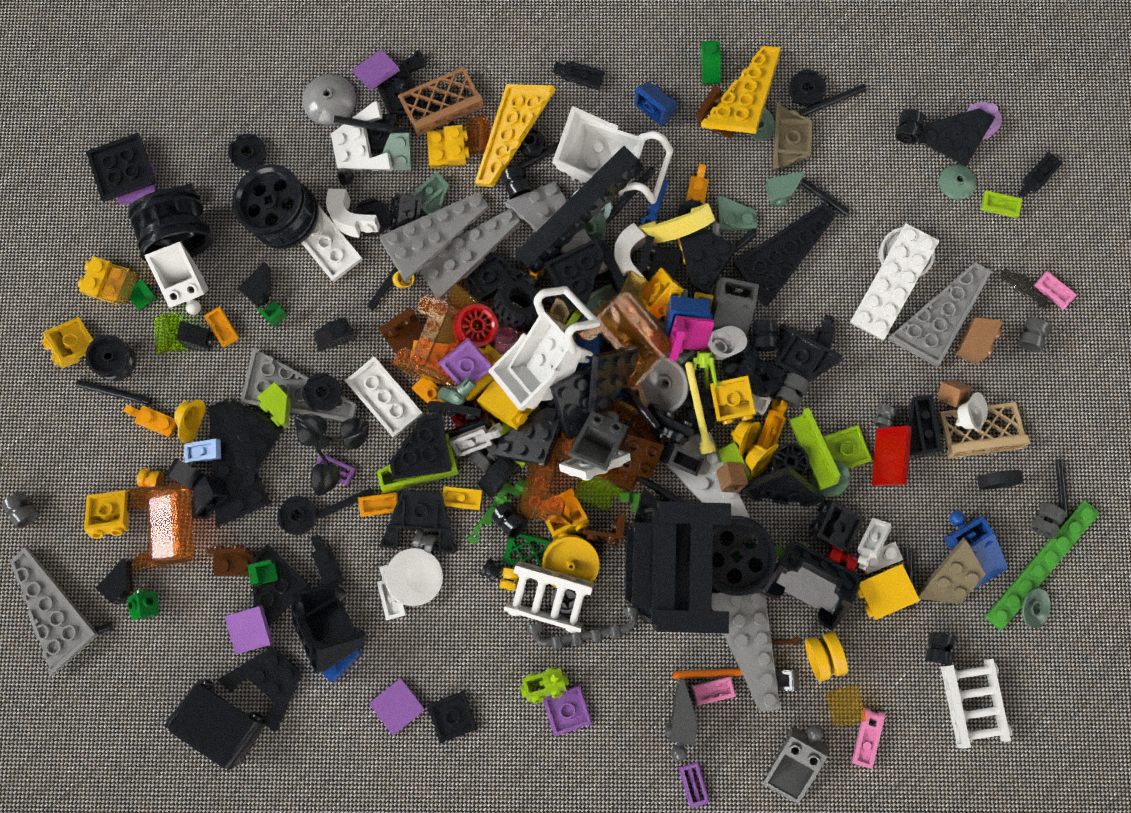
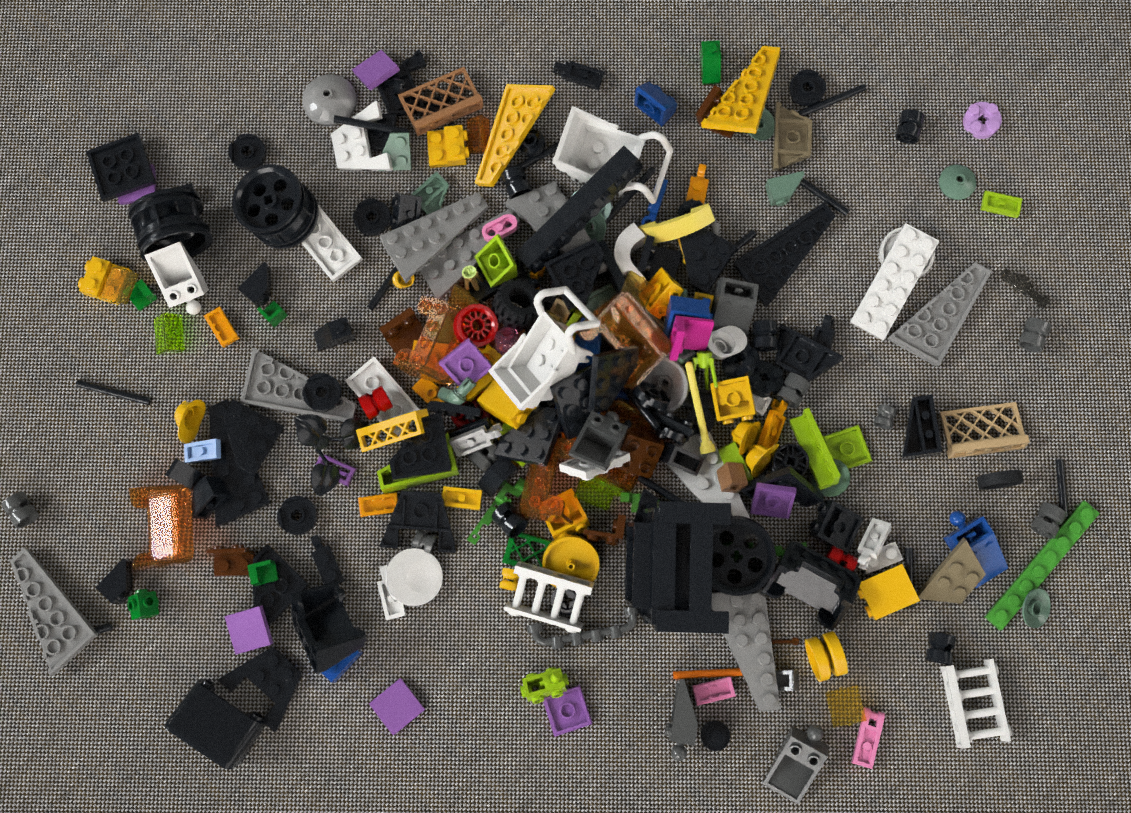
yellow plate [42,317,93,369] -> none
yellow plate [84,490,129,539] -> none
black wheel [85,334,136,381] -> none
light orange plate [123,404,177,438] -> none
yellow wheel [137,467,163,490] -> none
black slope [176,321,214,352] -> none
lime slope [257,382,291,429] -> none
black bar [317,488,374,519] -> none
white arch [326,189,380,238] -> none
black hinge [338,169,354,186] -> none
black tile [427,691,478,743] -> none
black wheel [479,558,503,583] -> none
medium lavender tile [678,762,710,808] -> none
sand green wing [717,196,757,232] -> none
red tile [872,426,912,486] -> none
black plate [918,108,995,167] -> none
medium nougat panel [938,379,972,408] -> none
medium nougat slope [955,317,1003,365] -> none
white piece [955,392,988,431] -> none
black hinge [1018,152,1063,198] -> none
bright pink plate [1034,271,1077,310] -> none
none -> yellow fence [356,408,429,452]
none -> red wheel [358,385,393,420]
none -> piece [462,265,484,291]
none -> lime slope [474,234,517,288]
none -> bright pink plate [482,214,518,242]
none -> black plate [632,381,671,412]
none -> black plate [700,720,730,751]
none -> medium lavender tile [750,482,796,519]

